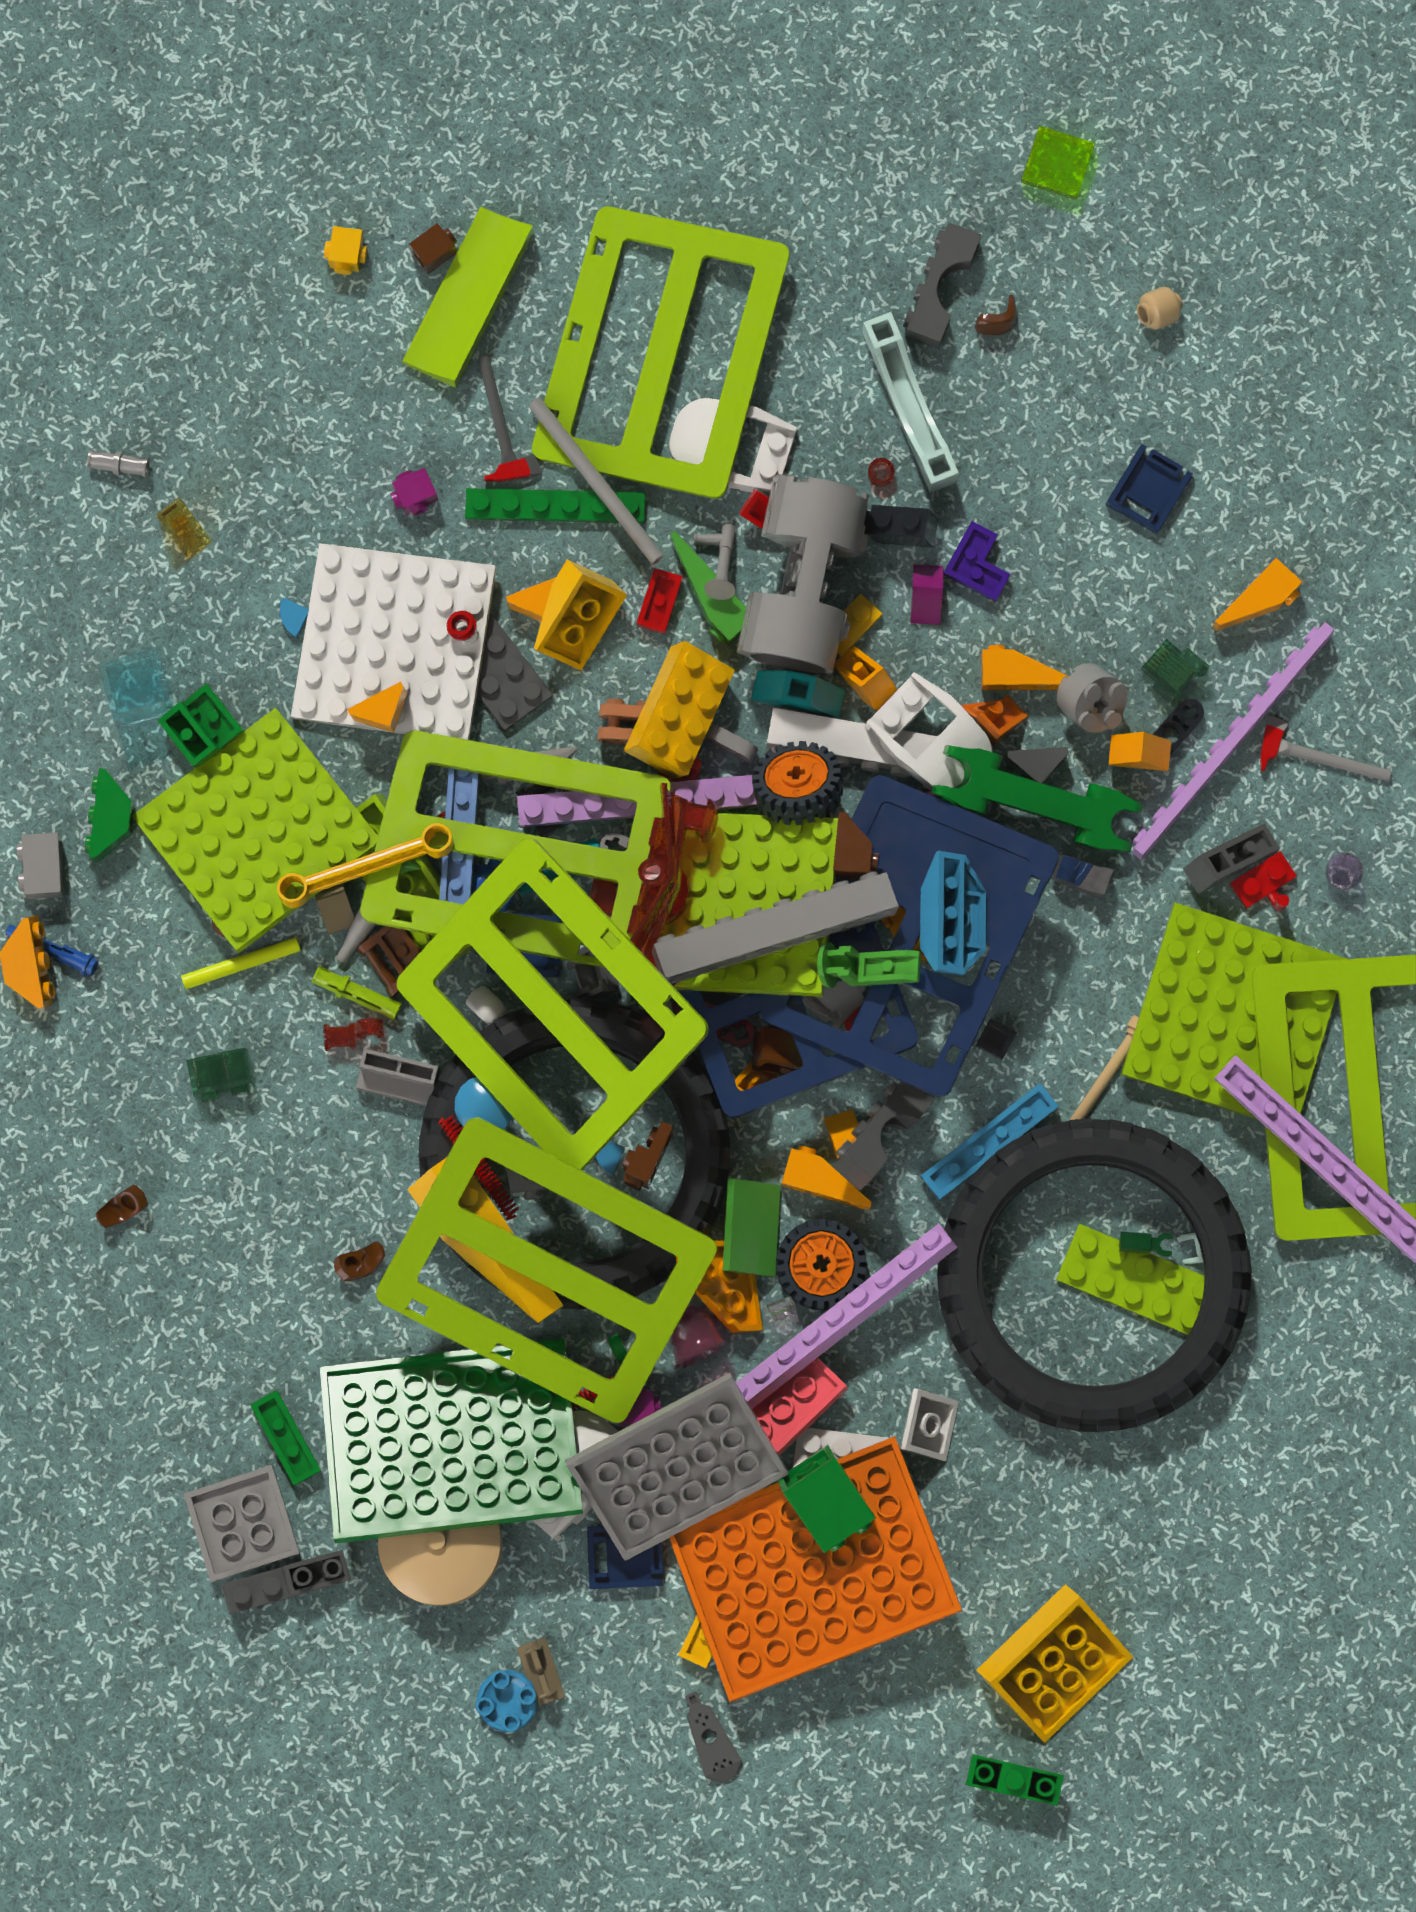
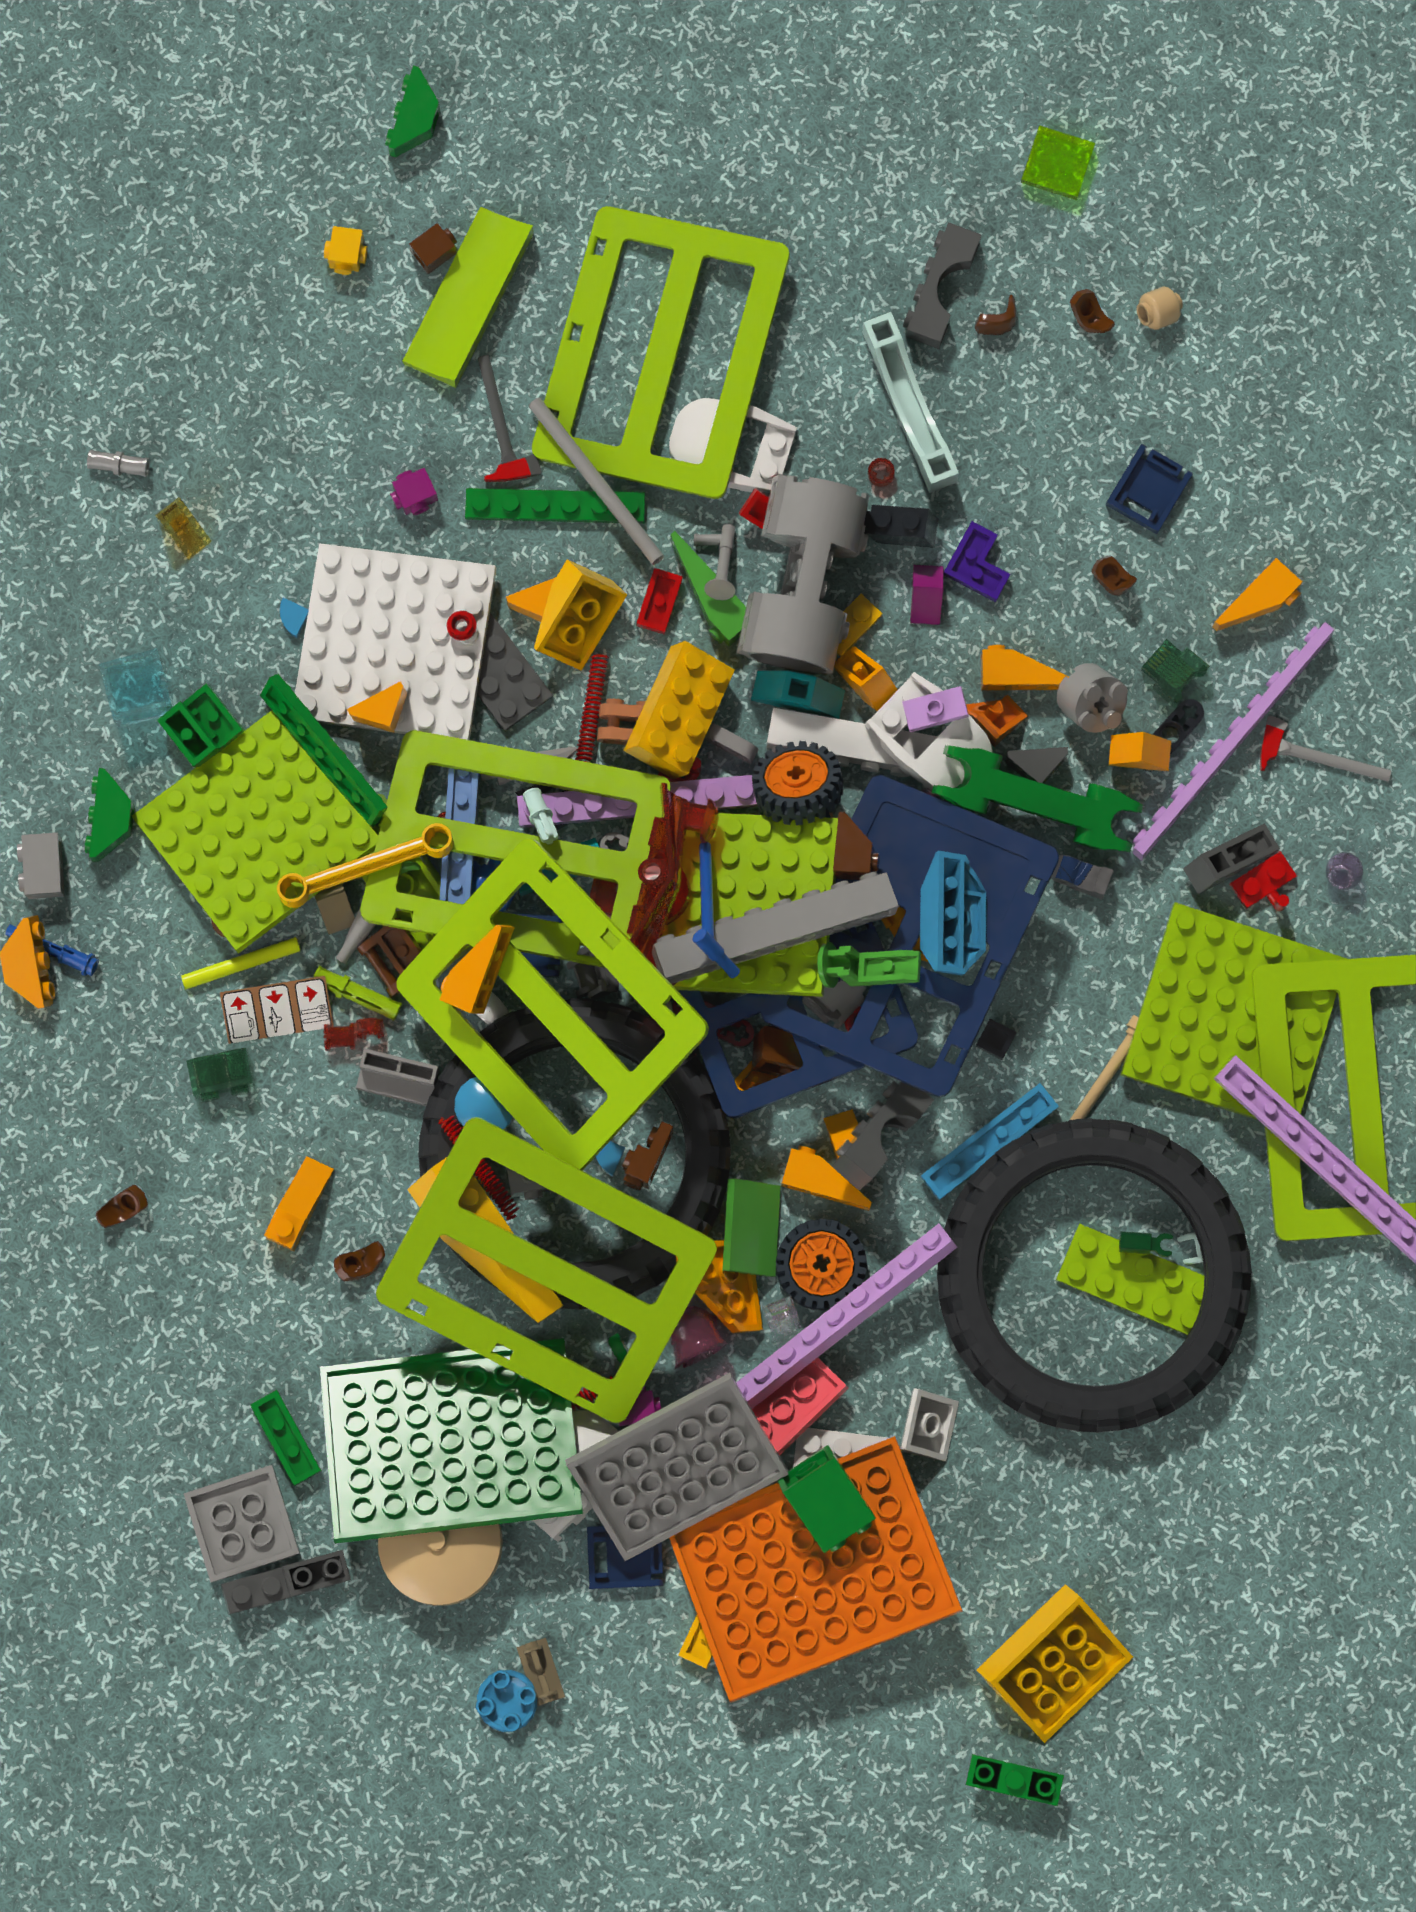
dark grey piece [685,1691,742,1783] -> none
none -> sticker [220,976,334,1044]
none -> green plate [260,674,388,827]
none -> light orange slope [264,1156,334,1251]
none -> green slope [385,65,440,157]
none -> light orange slope [439,925,515,1014]
none -> light aqua axle [523,788,558,844]
none -> red piece [575,654,609,763]
none -> blue bar [692,842,740,978]
none -> lavender plate [902,686,969,732]
none -> reddish brown hair [1070,289,1115,333]
none -> reddish brown hair [1091,556,1137,596]

